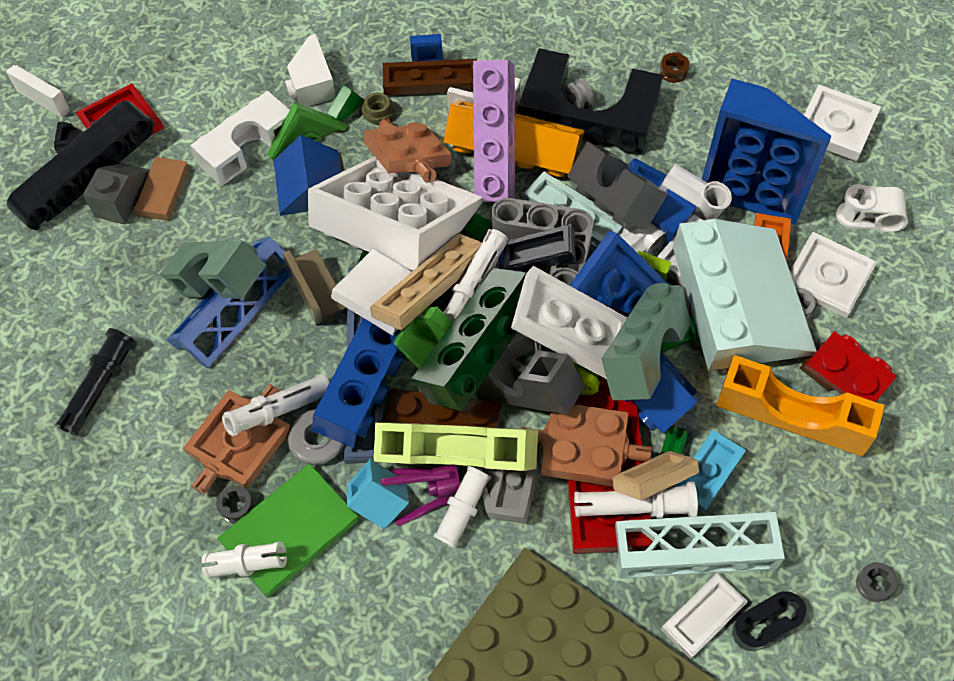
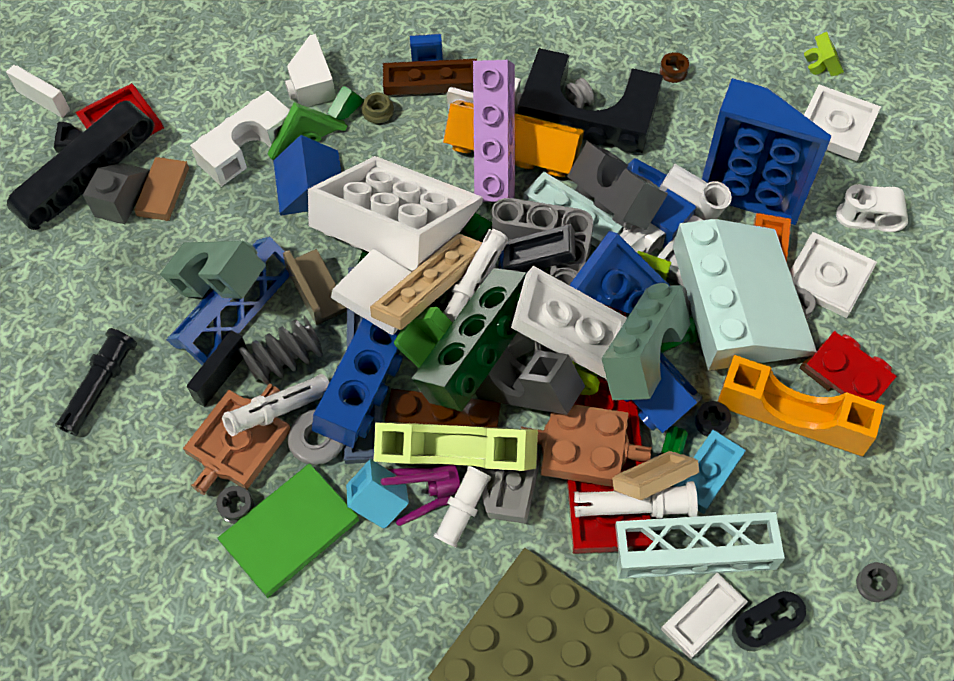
white pin [202,541,287,579] -> none
nougat plate [363,118,452,183] -> none
none -> black tile [187,330,249,407]
none -> dark grey piece [239,315,323,385]
none -> black bush [695,401,731,437]
none -> lime tile [804,31,844,76]

